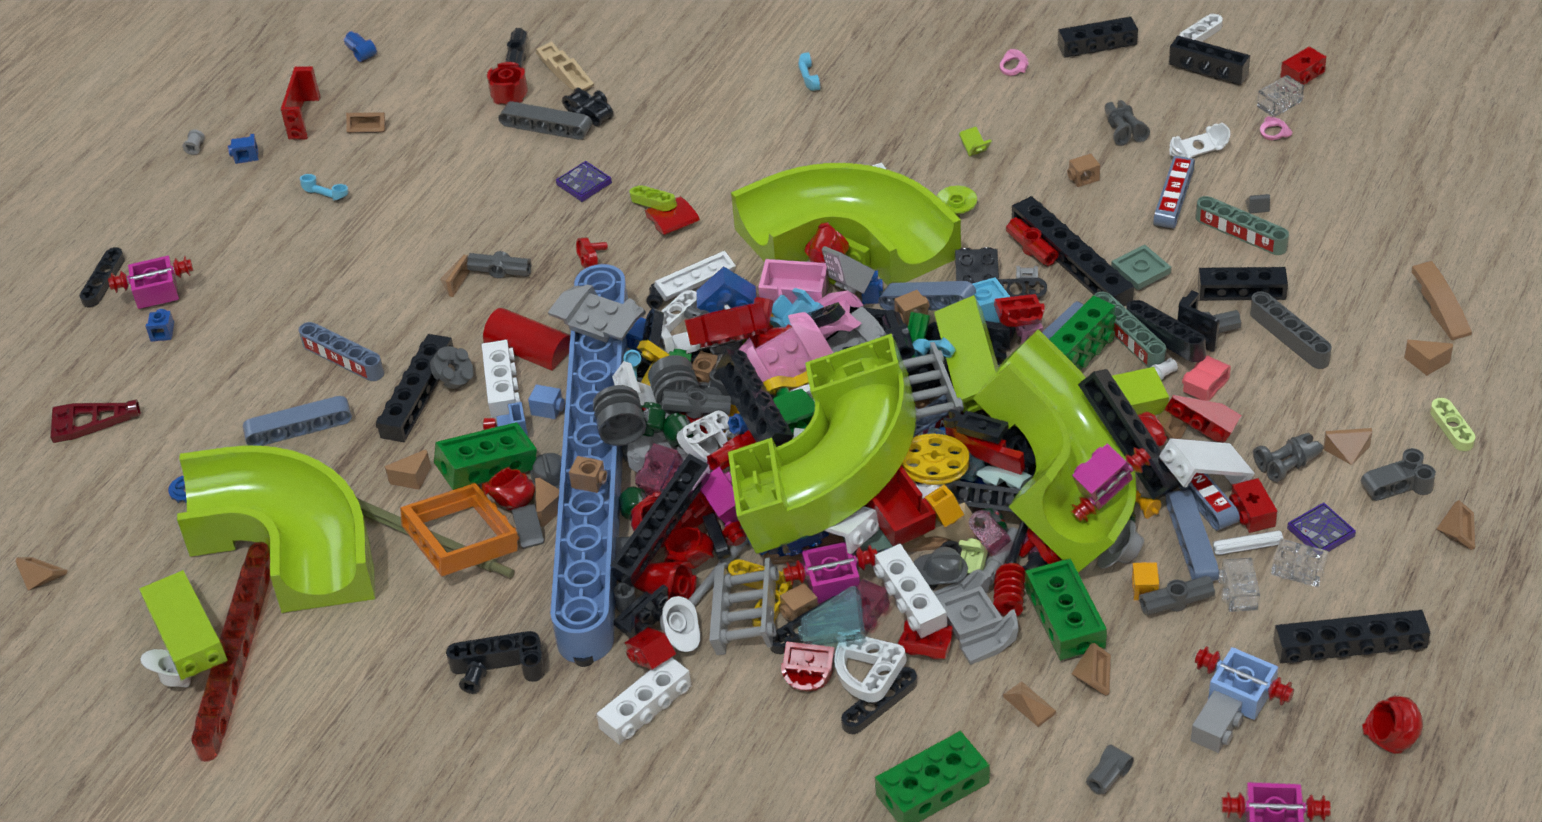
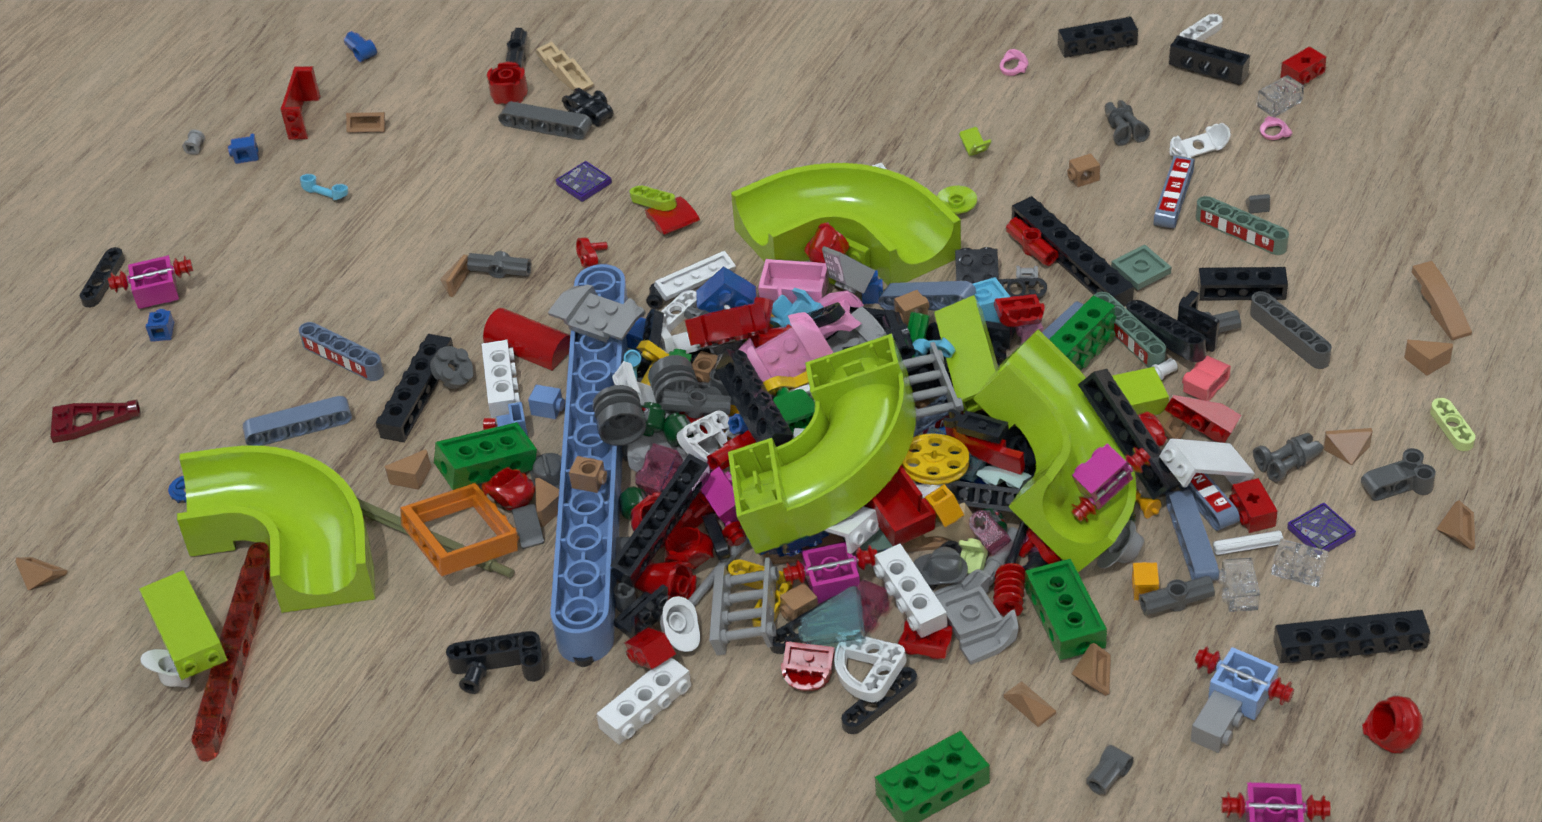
medium azure bar [798,52,820,91] -> none

